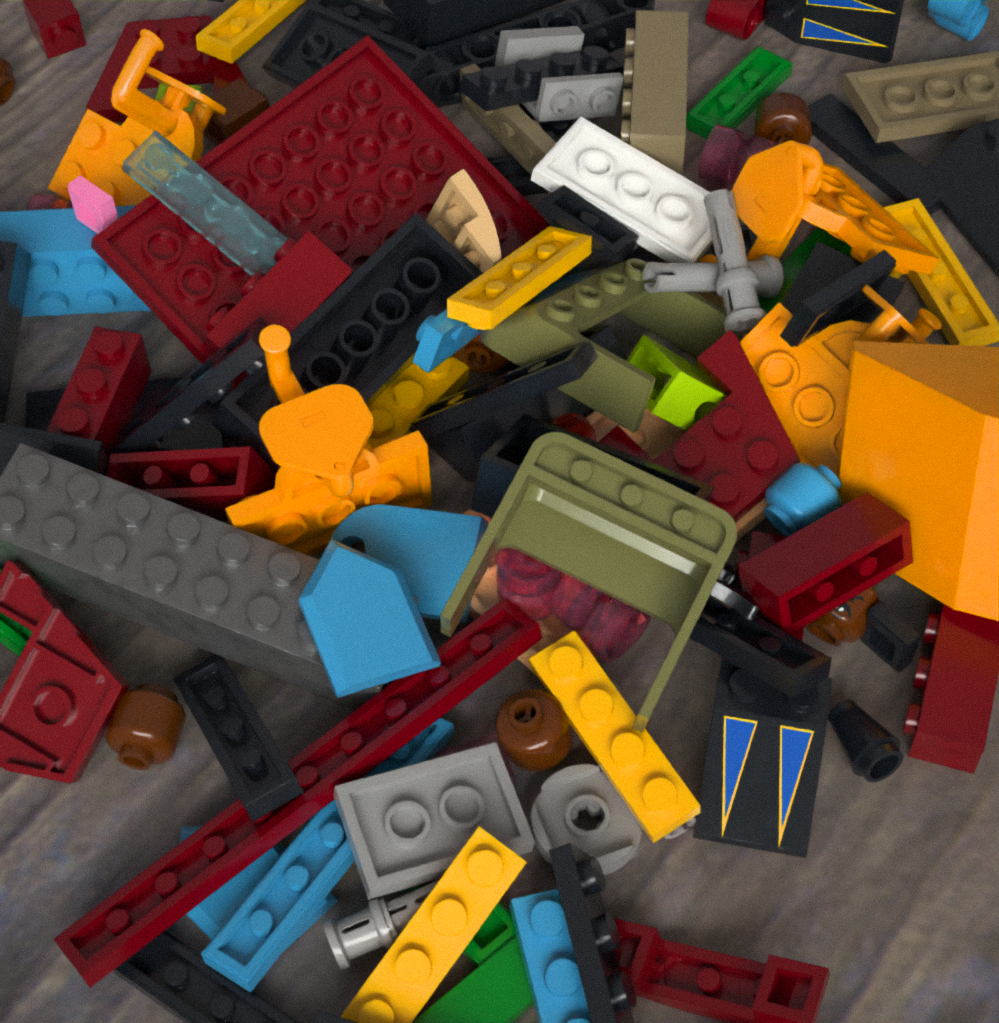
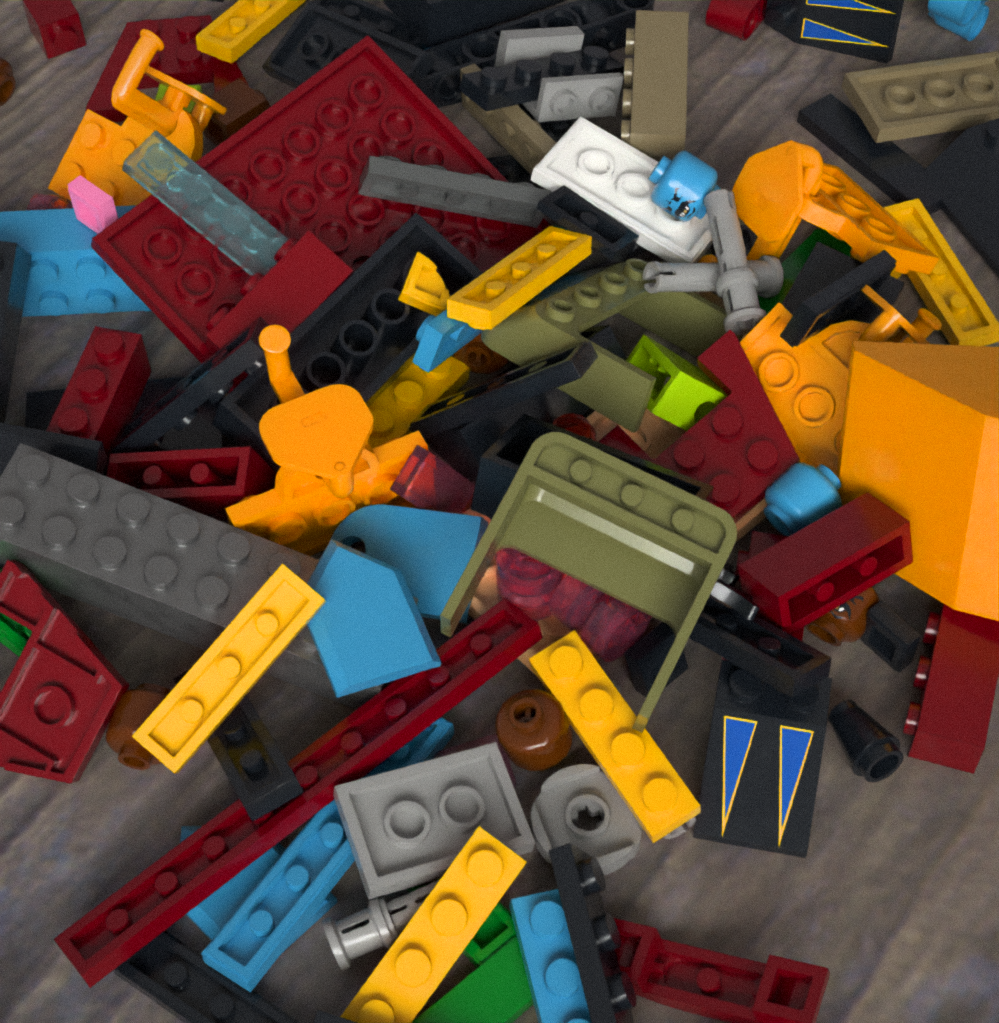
tan slope [426,169,501,273] -> none
green tile [686,46,793,146] -> none
clear pink wheel [698,123,779,186] -> none
reddish brown head [754,92,812,151] -> none
none -> yellow plate [132,563,327,774]
none -> dark grey plate [358,156,552,228]
none -> clear pink tile [390,445,475,514]
none -> yellow tile [398,252,450,316]
none -> black plate [624,622,689,697]
none -> dark azure head [648,150,721,222]

